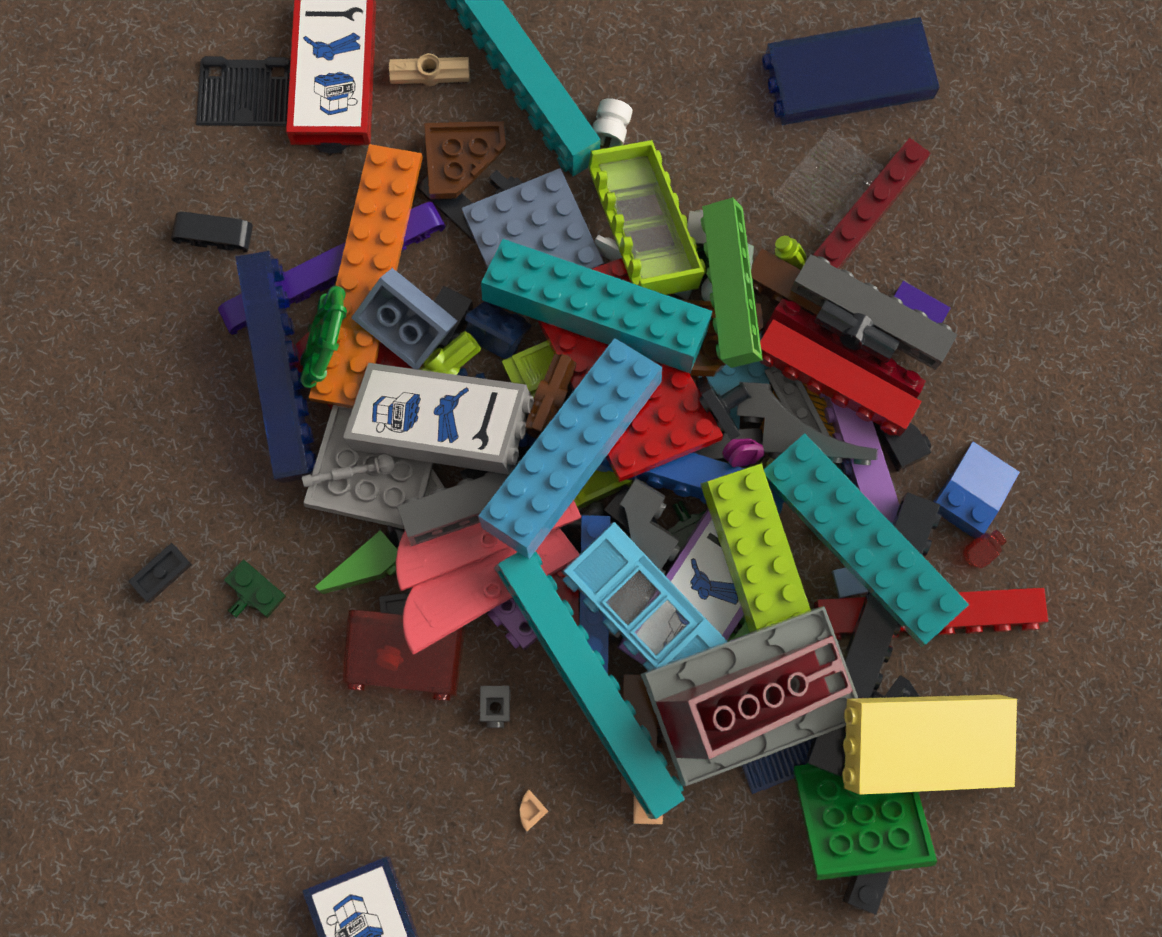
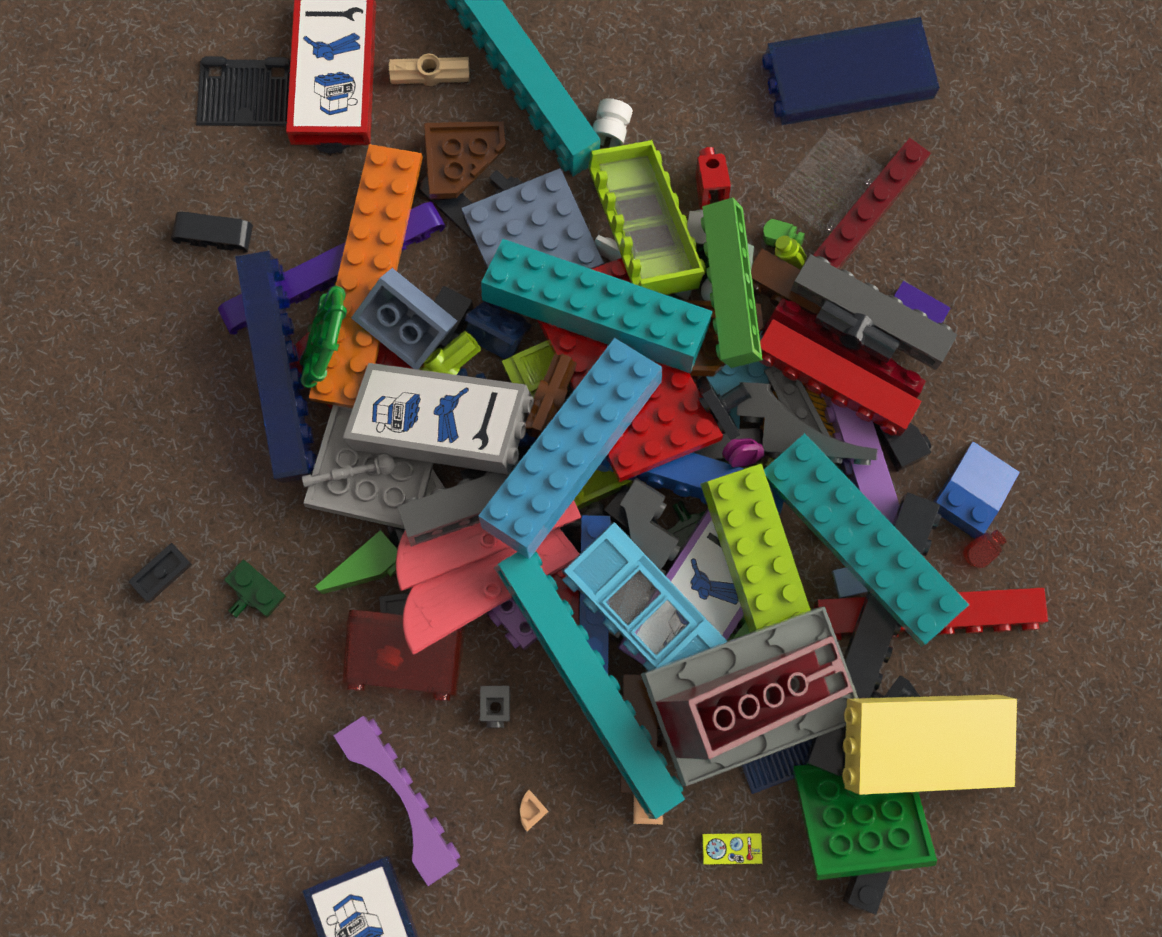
none -> medium lavender arch [334,716,461,886]
none -> red torso [695,147,731,210]
none -> tile [702,833,762,864]
none -> bright green arm [763,219,805,247]

